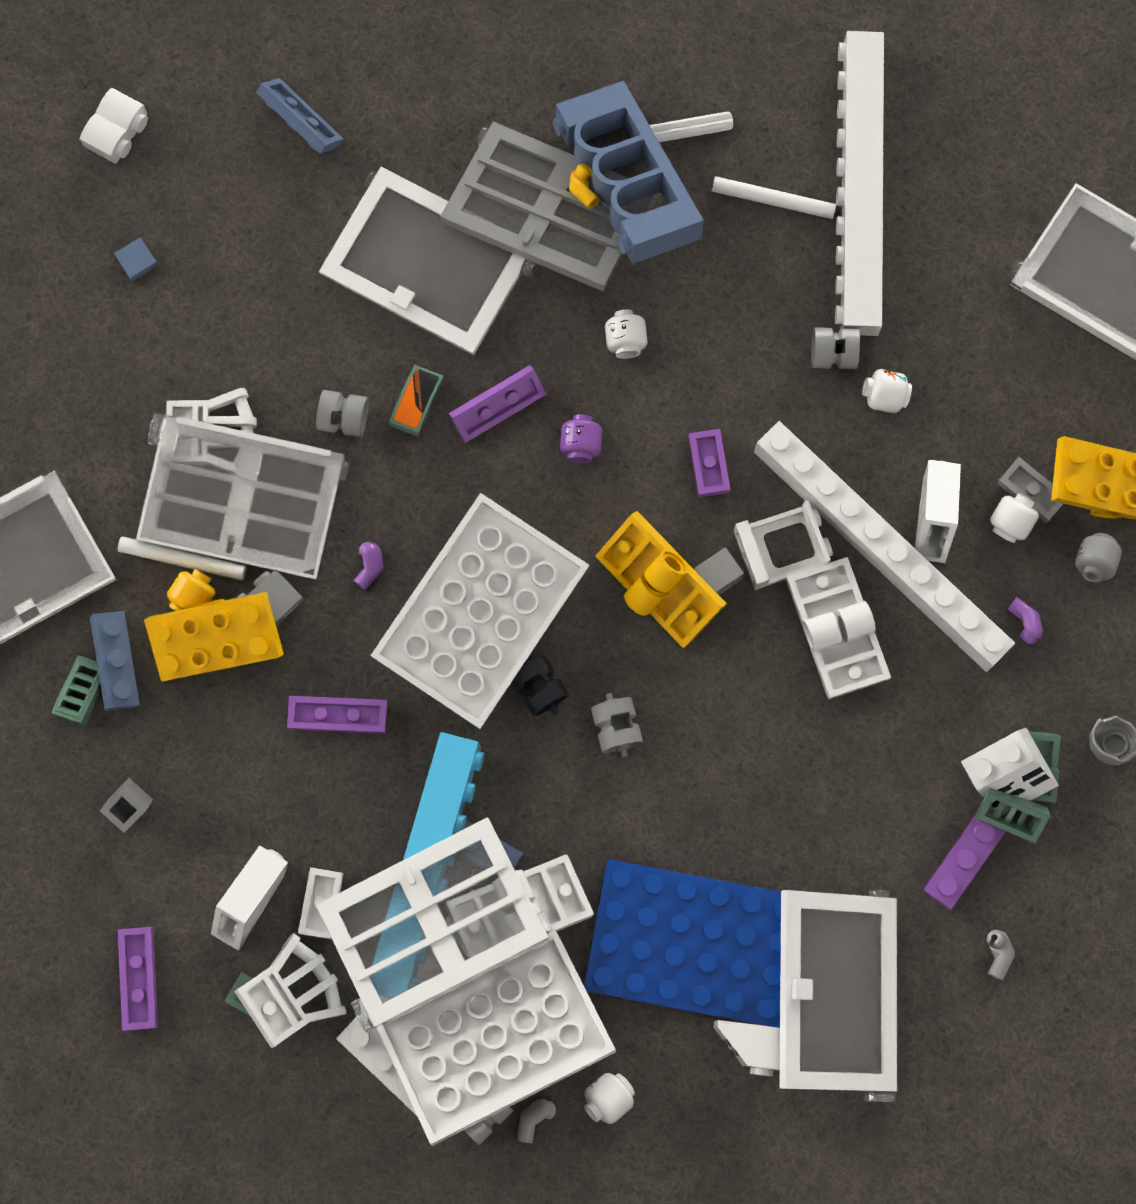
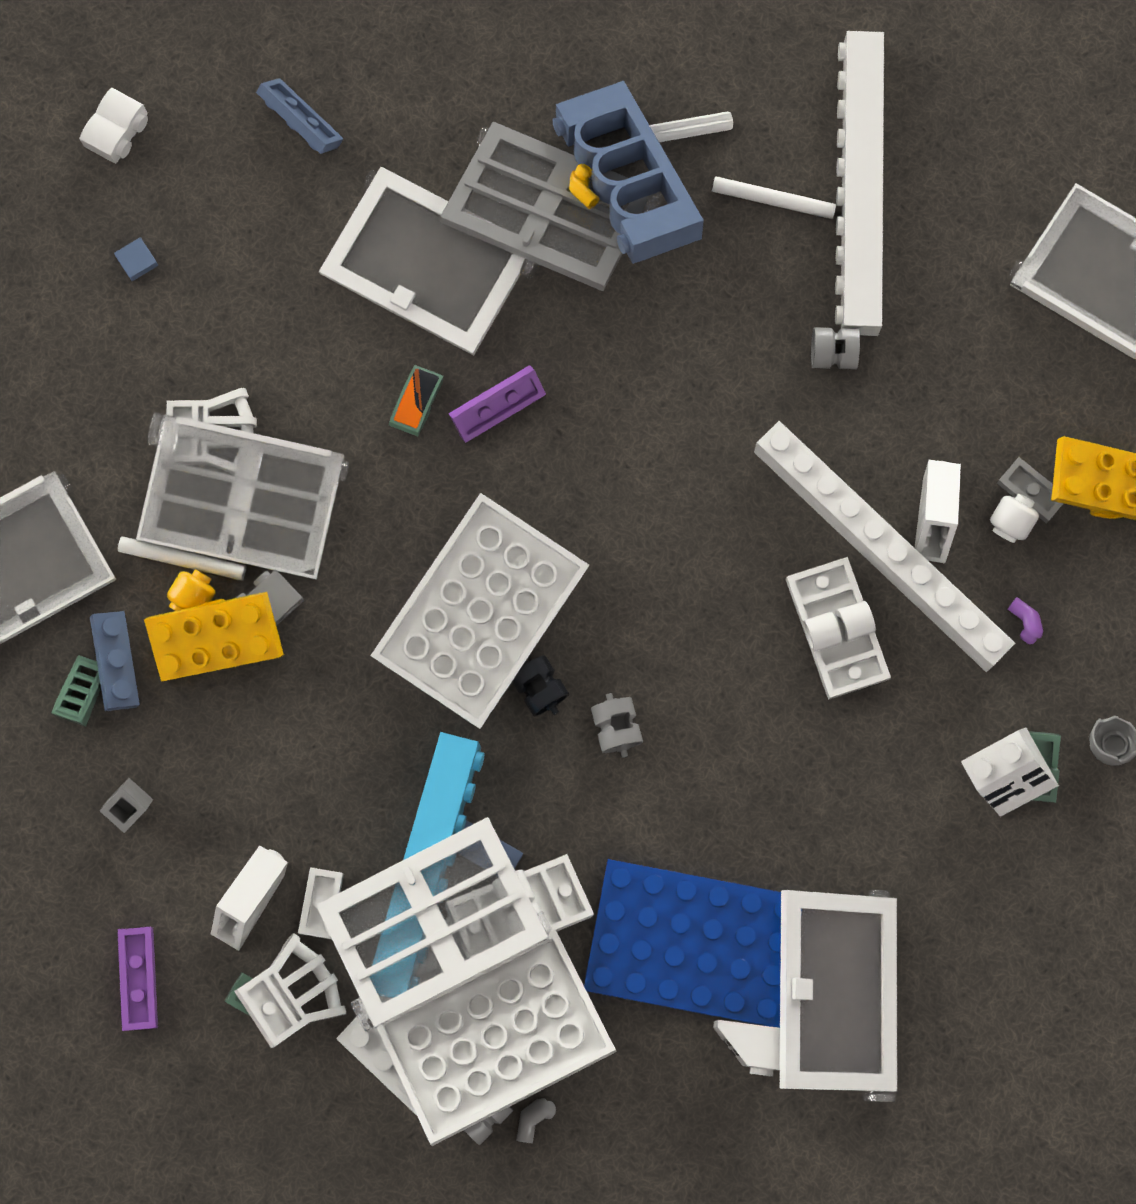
medium lavender plate [287,696,388,734] -> none
light grey wheel [316,390,369,438] -> none
medium lavender arm [353,542,383,591] -> none
medium lavender head [560,414,603,464] -> none
white head [584,1073,635,1124] -> none
yellow plate [595,511,727,648] -> none
white head [605,309,648,359] -> none
medium lavender plate [688,429,731,498] -> none
light grey brick [694,547,744,595] -> none
white window [734,500,833,590] -> none
white head [862,369,912,414] -> none
medium lavender plate [922,816,1006,910] -> none
sand green slope [975,788,1050,844] -> none
light grey arm [987,930,1015,981] -> none
light grey head [1075,533,1122,583] -> none

